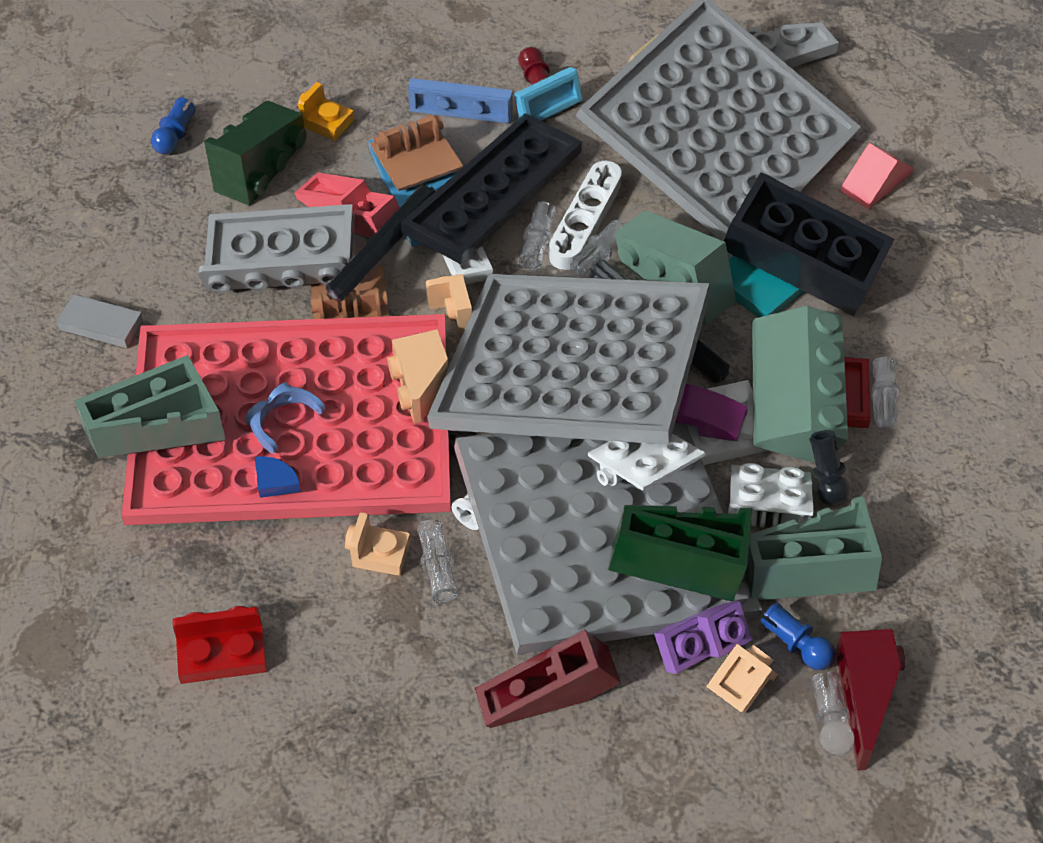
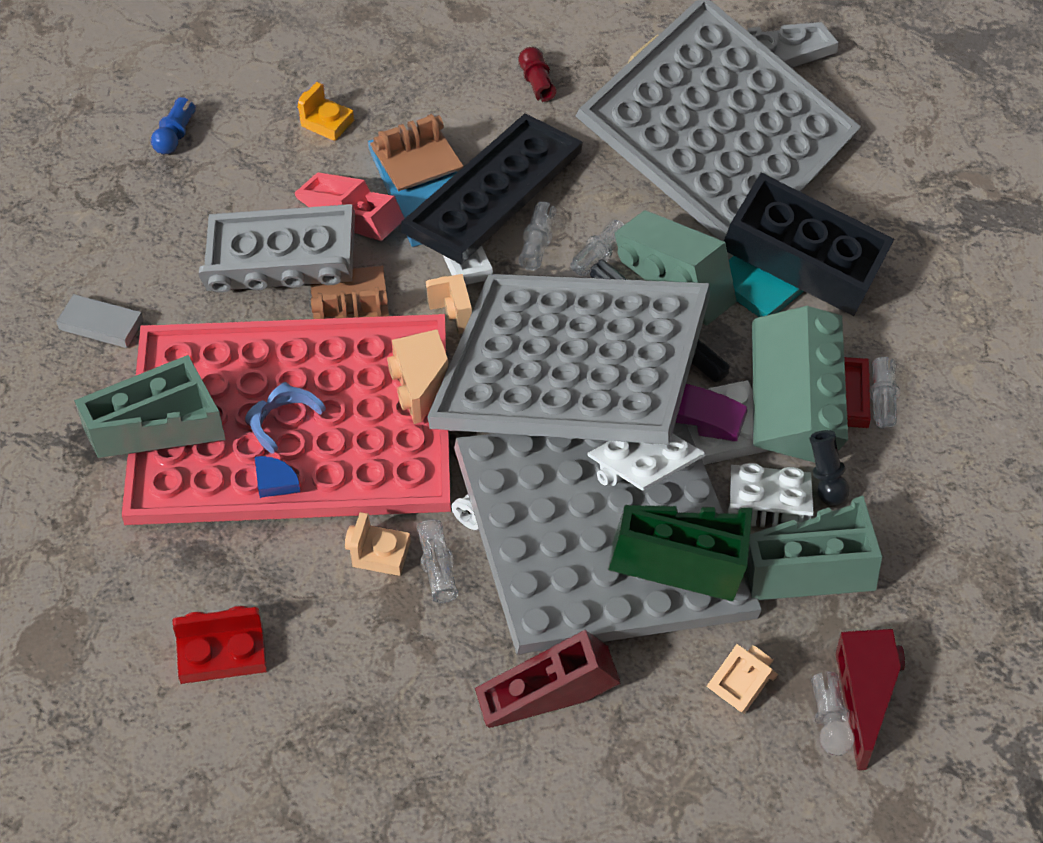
dark green wedge [204,100,307,206] -> none
black axle [325,184,436,302] -> none
medium blue tile [408,78,513,124] -> none
medium azure tile [514,67,583,121] -> none
white beam [549,161,622,270] -> none
medium lavender slope [654,600,752,674] -> none
blue pin [760,602,836,670] -> none
coral slope [841,143,913,209] -> none

